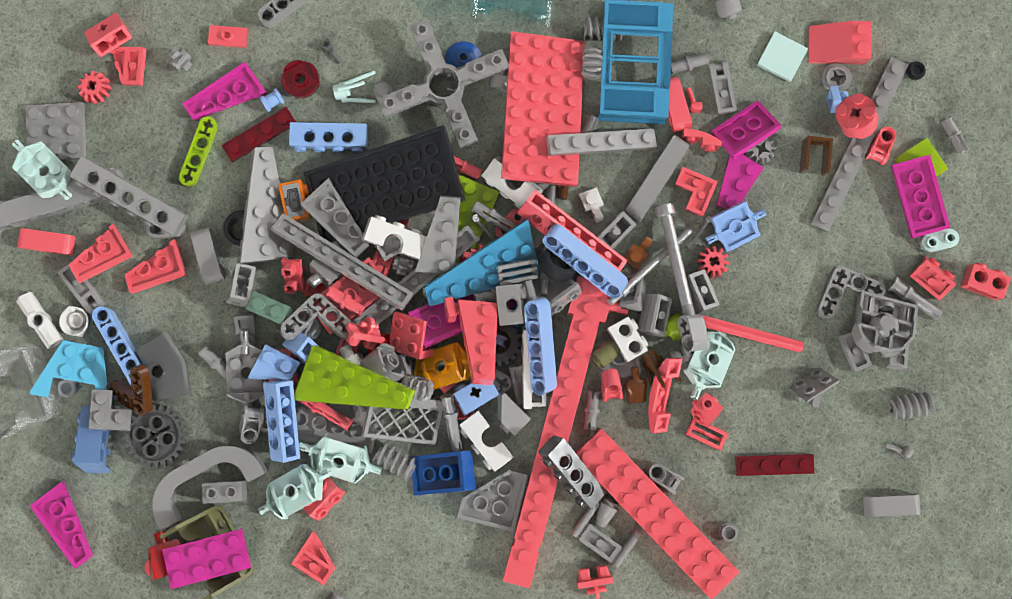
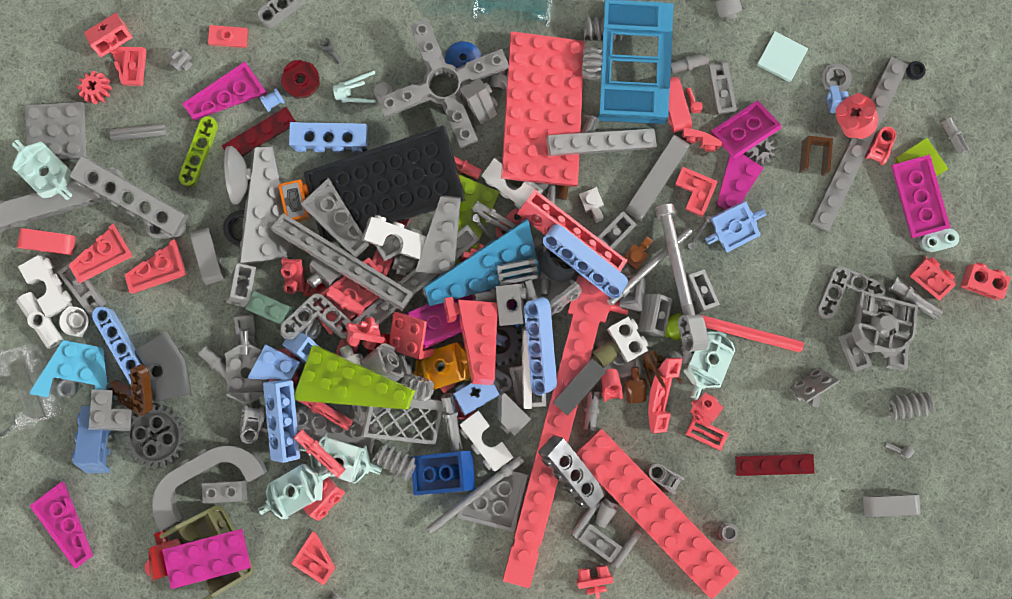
coral gear [696,246,730,279] -> none
coral slope [808,21,871,65] -> none
none -> white arch [18,255,73,318]
none -> light grey axle [109,124,167,141]
none -> light grey dish [224,146,251,204]
none -> coral pin [294,429,345,478]
none -> light grey bar [427,455,524,533]
none -> light grey brick [460,78,498,125]
none -> dark grey tile [553,359,607,416]

